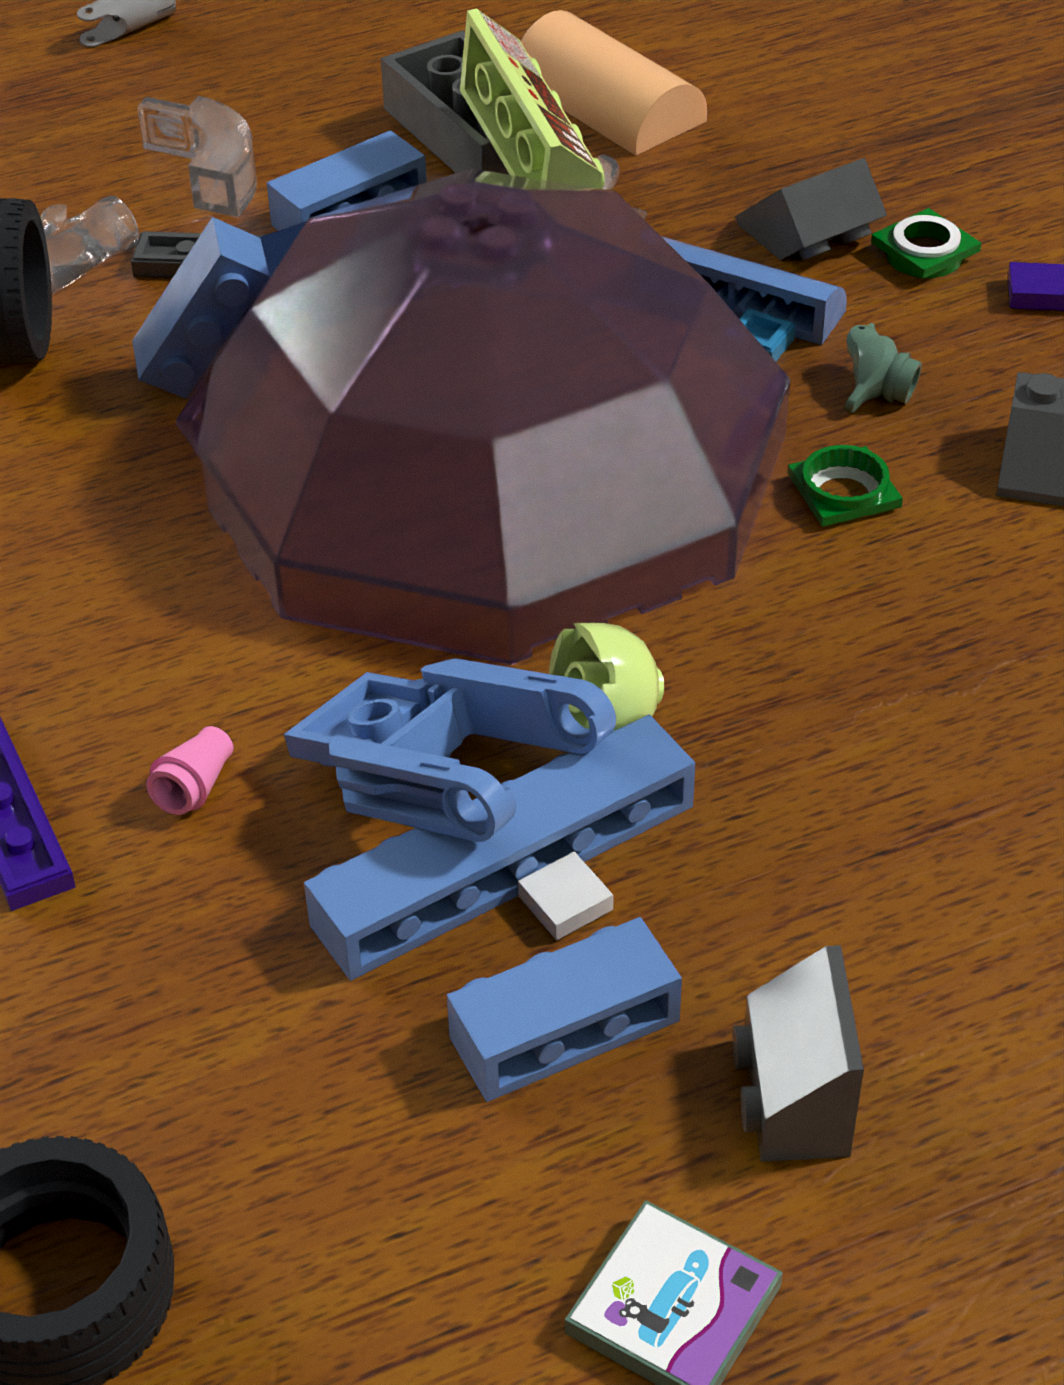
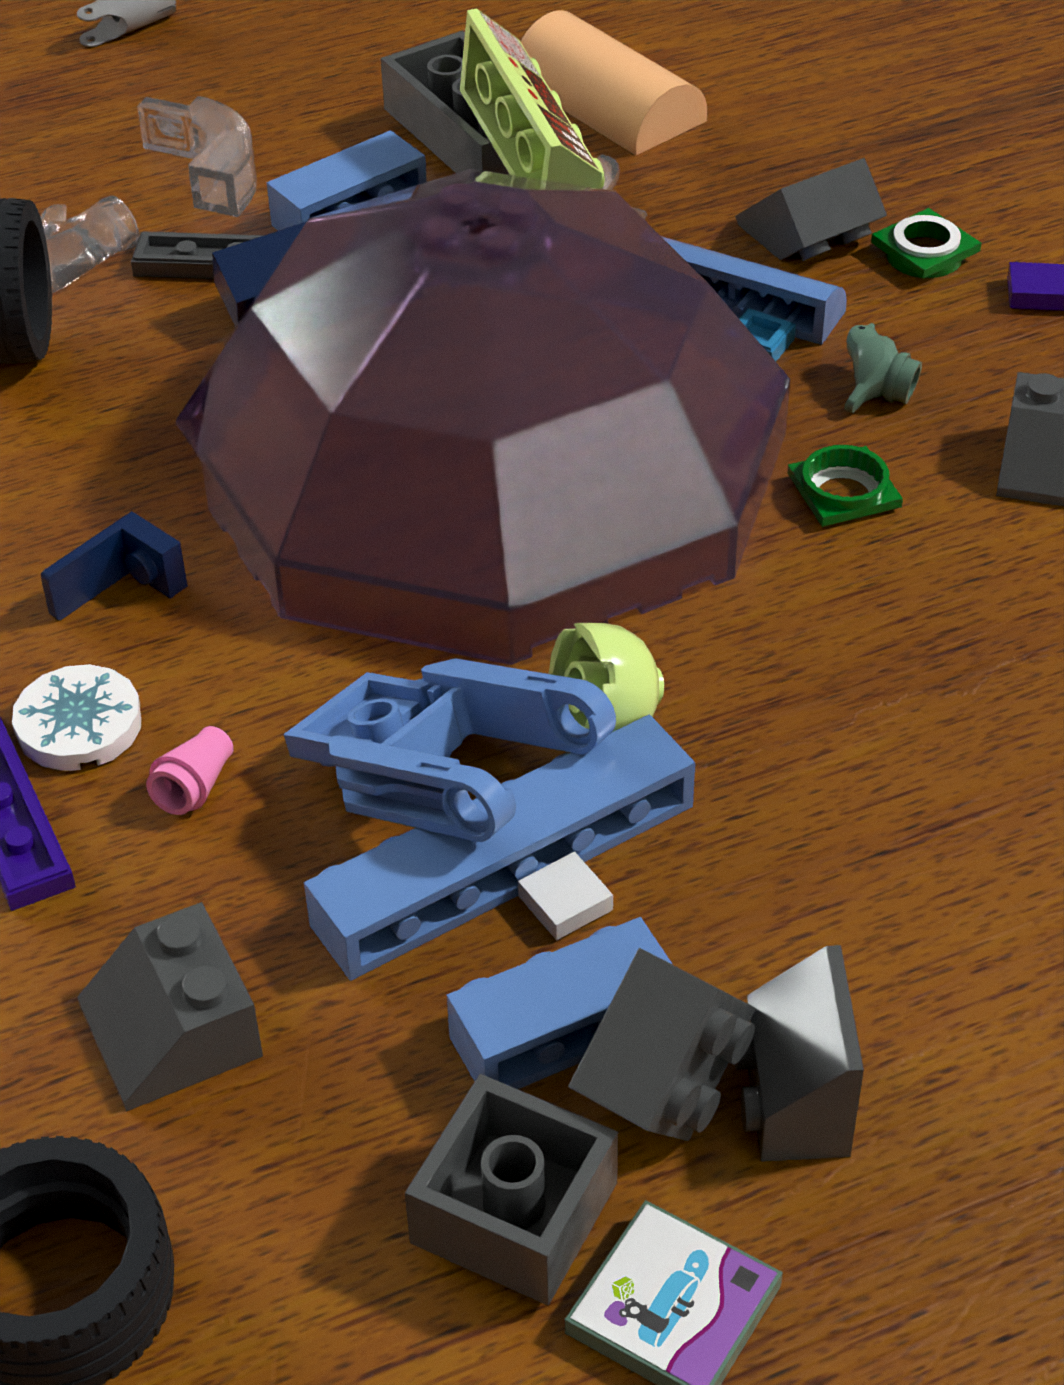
medium blue brick [132,217,270,399] -> none
none -> white tile [12,664,141,771]
none -> dark blue bracket [41,511,188,620]
none -> dark grey slope [77,902,263,1112]
none -> dark grey brick [405,1074,618,1306]
none -> dark grey brick [568,948,756,1141]

